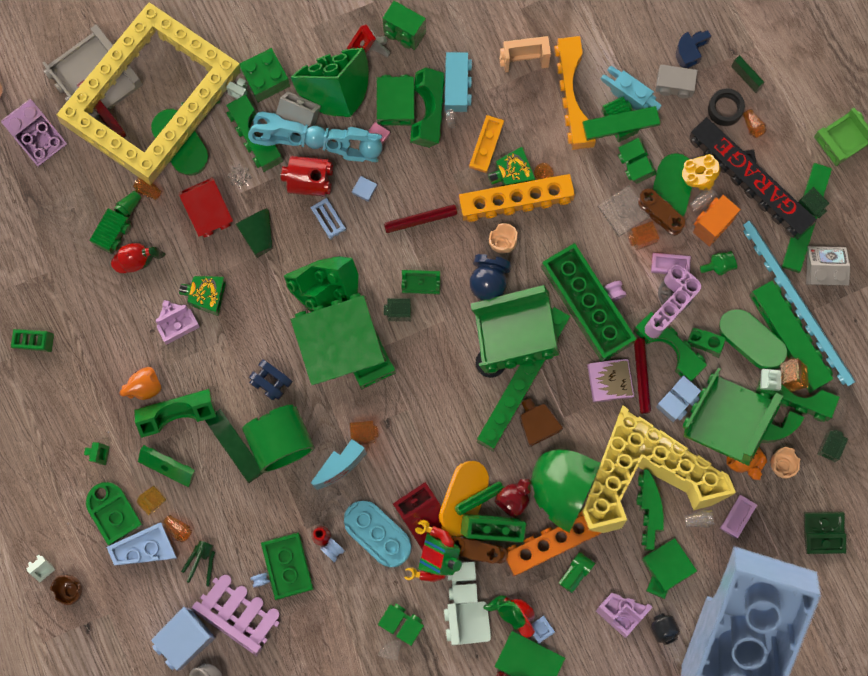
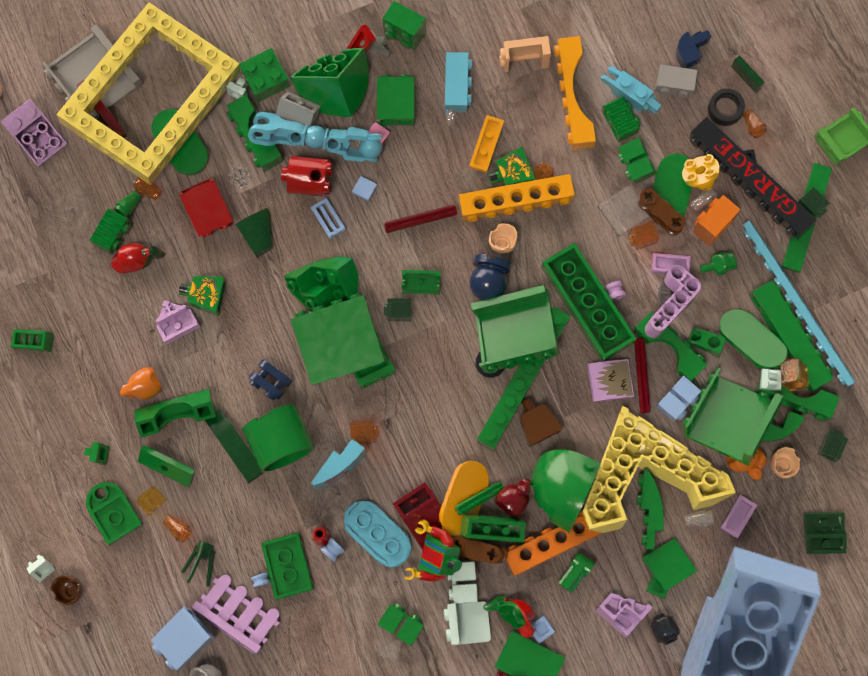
light blue wing [107,522,177,566] -> none
green arch [410,67,445,148] -> none
green tile [582,106,660,141] -> none
light grey slope [806,246,850,286] -> none

